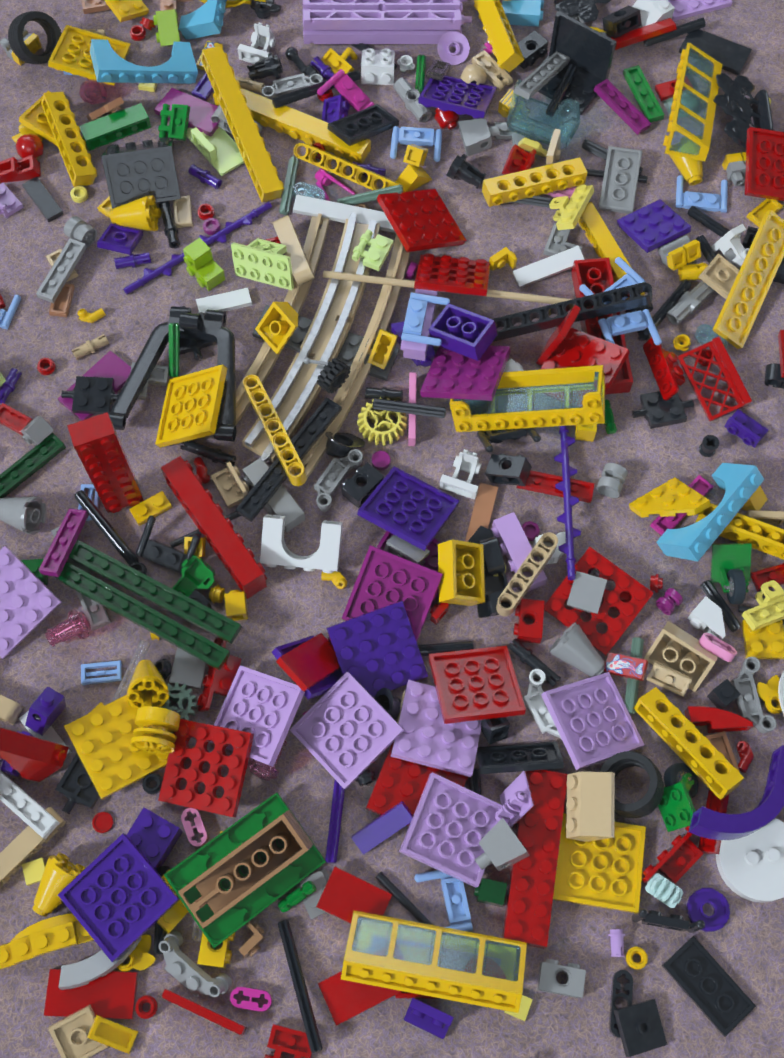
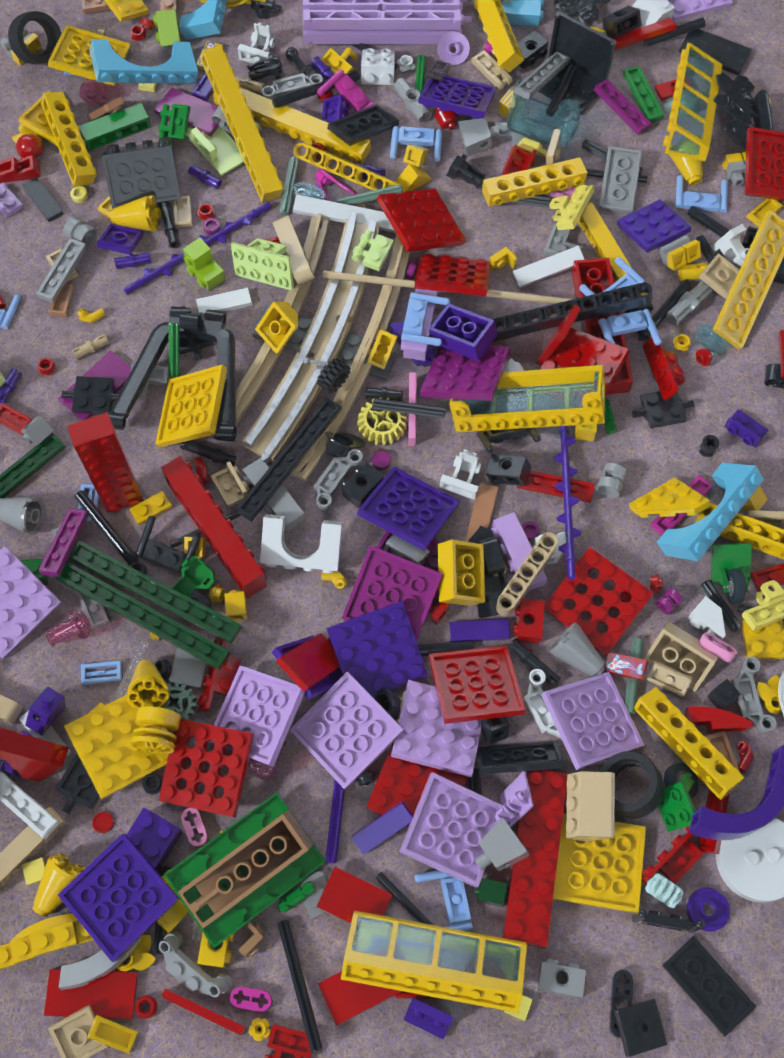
yellow beam [243,374,307,486] -> none
tan hair [460,64,487,85] -> none
light grey piece [567,571,607,614] -> none
lavender pin [608,929,625,957] -> none
yellow plate [626,947,648,970] -> none
red fence [677,336,752,421] -> none
none -> yellow plate [249,1018,271,1041]
none -> dark purple tile [449,619,510,642]

